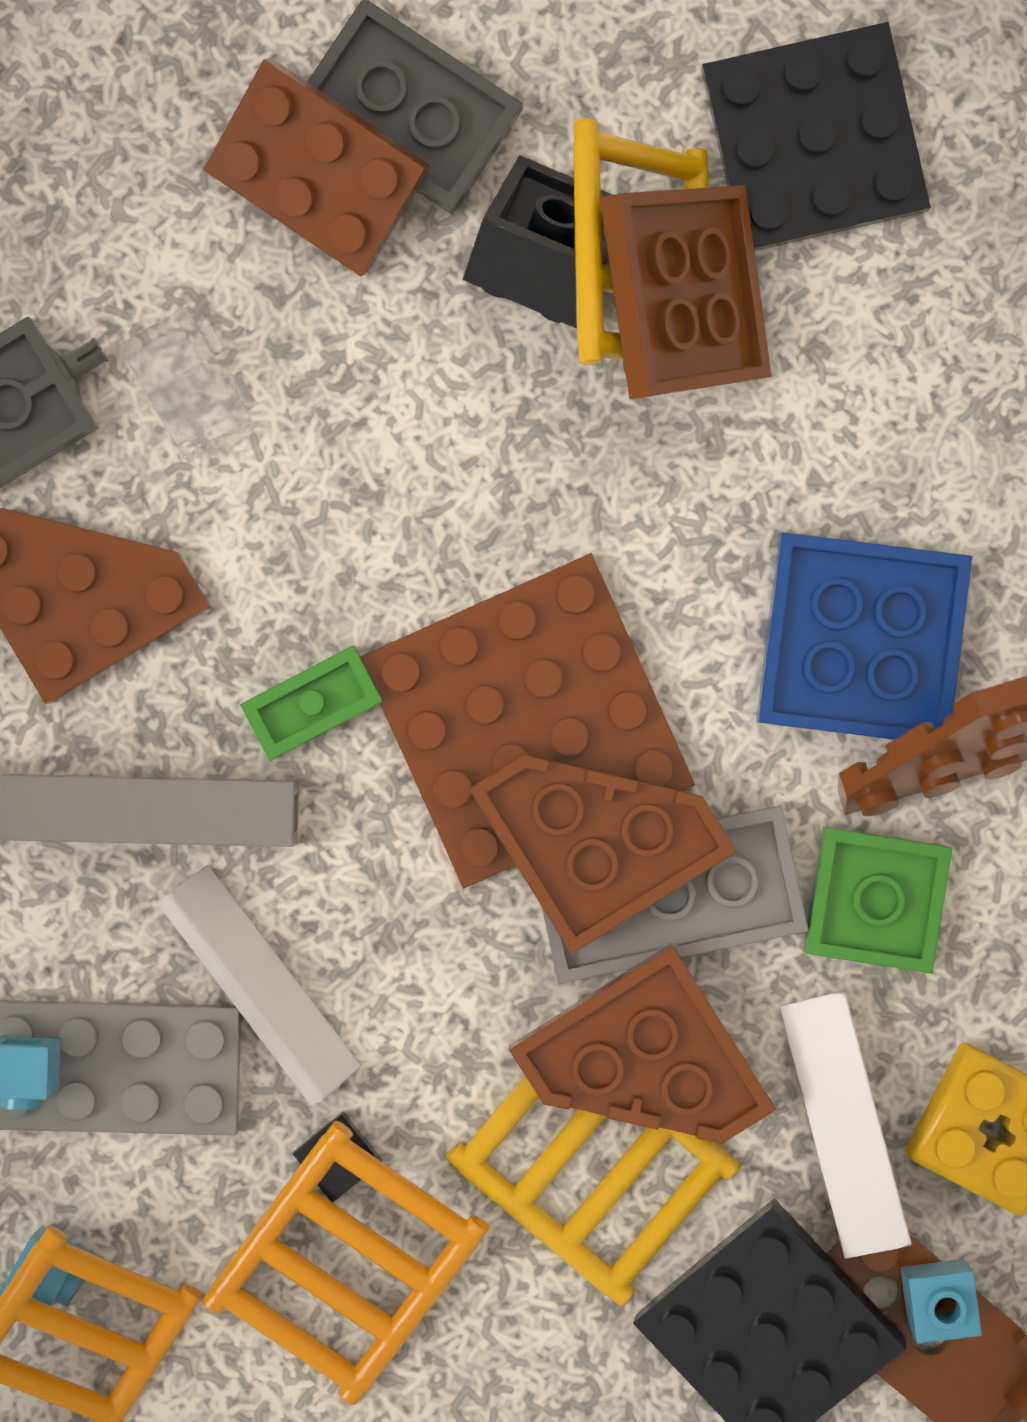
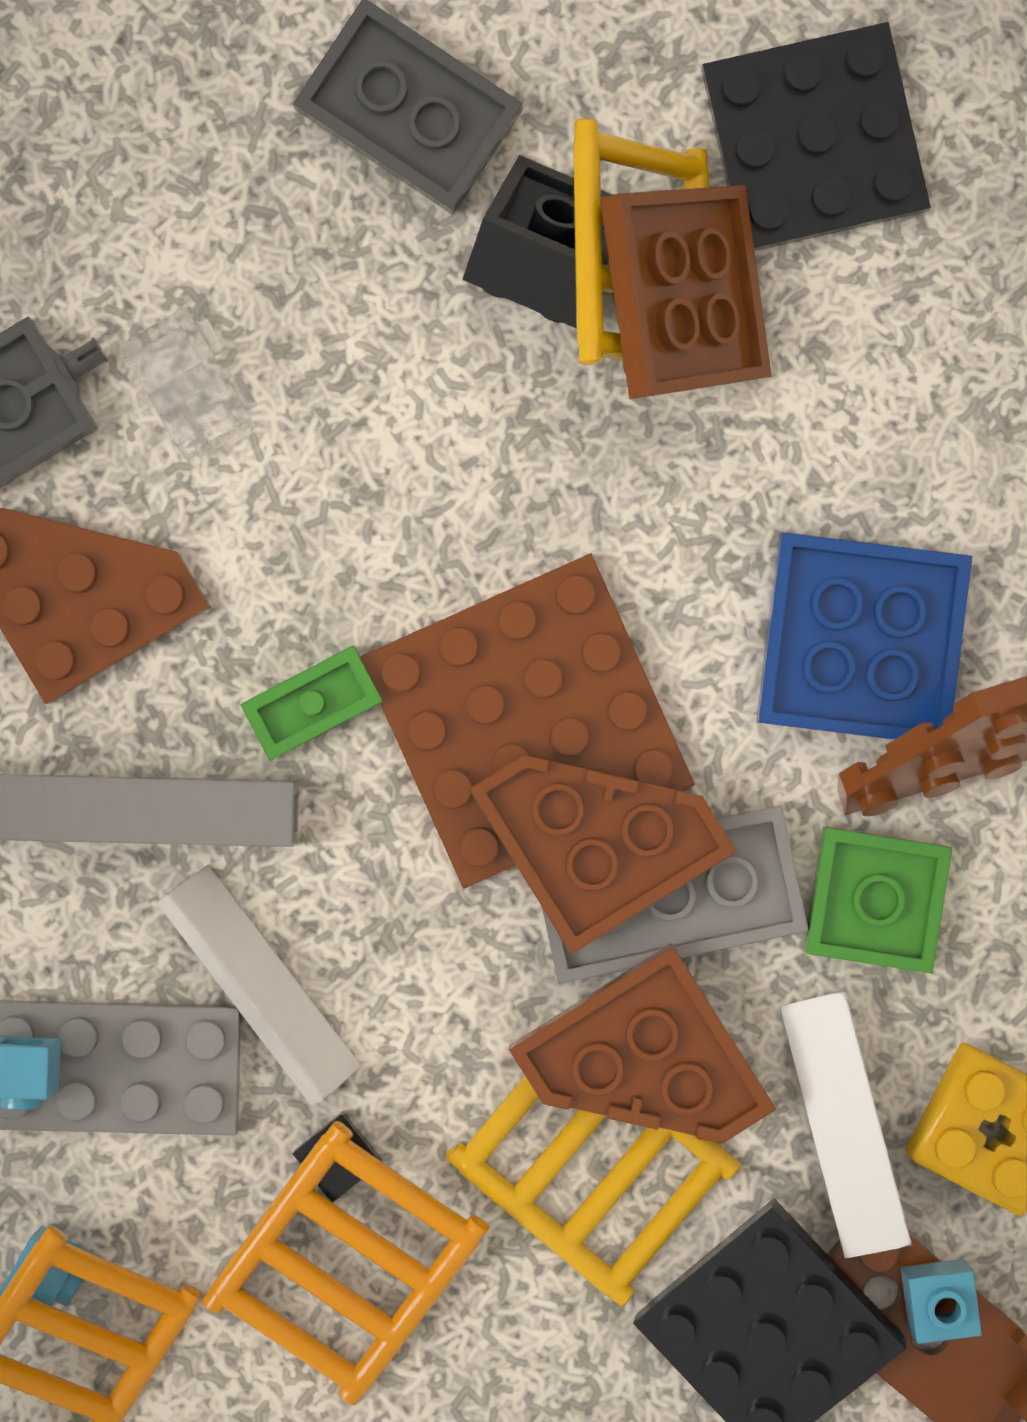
dark orange plate [203,58,431,277] -> none

